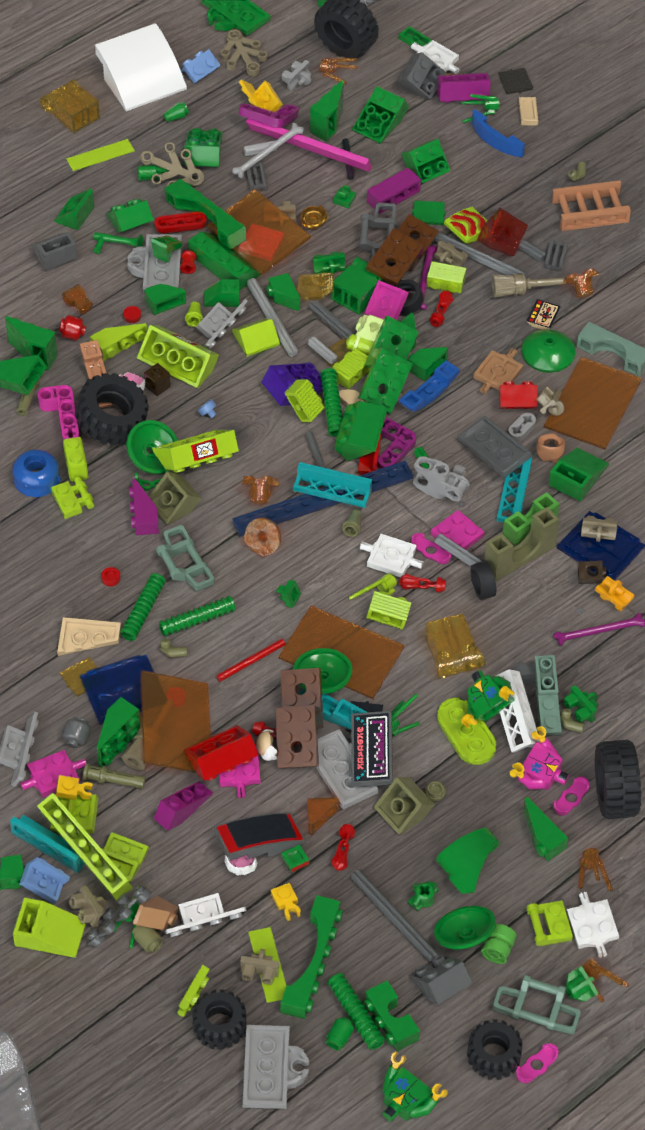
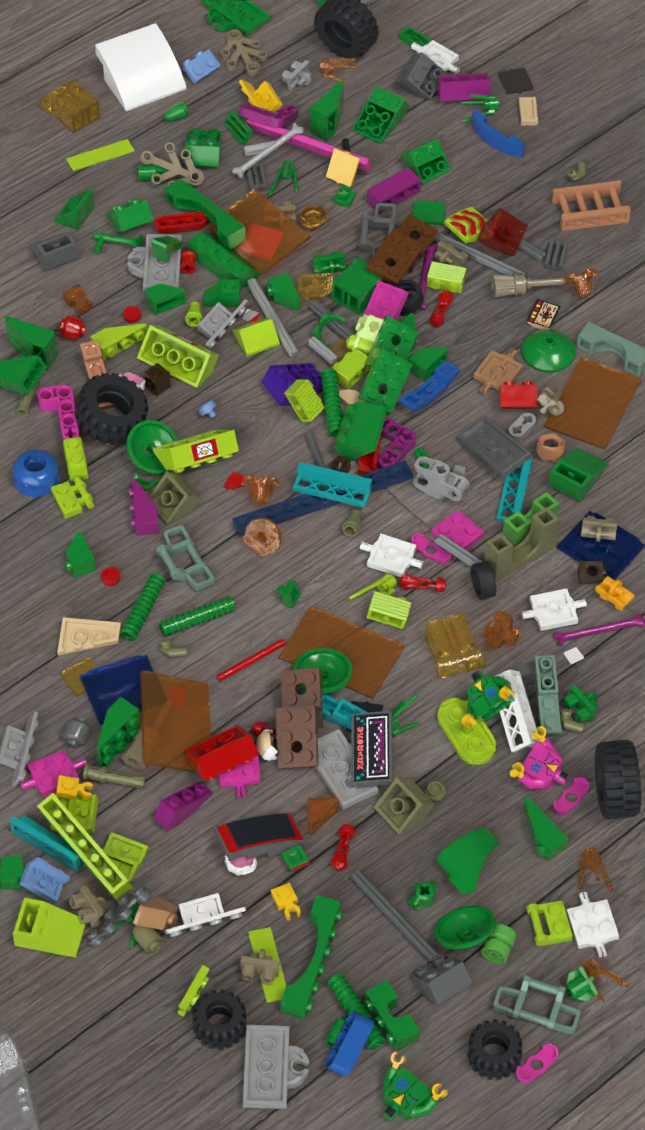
none -> green slope [64,532,96,578]
none -> green tile [224,110,253,144]
none -> red tile [225,471,250,490]
none -> light grey sticker [242,309,260,322]
none -> green plant [268,160,298,196]
none -> green cap [312,313,346,348]
none -> blue beam [325,1011,374,1077]
none -> yellow piece [326,148,360,187]
none -> dark brown tile [332,456,351,473]
none -> clear orange plate [483,611,520,650]
none -> white plate [521,589,587,631]
none -> white sticker [563,647,584,664]

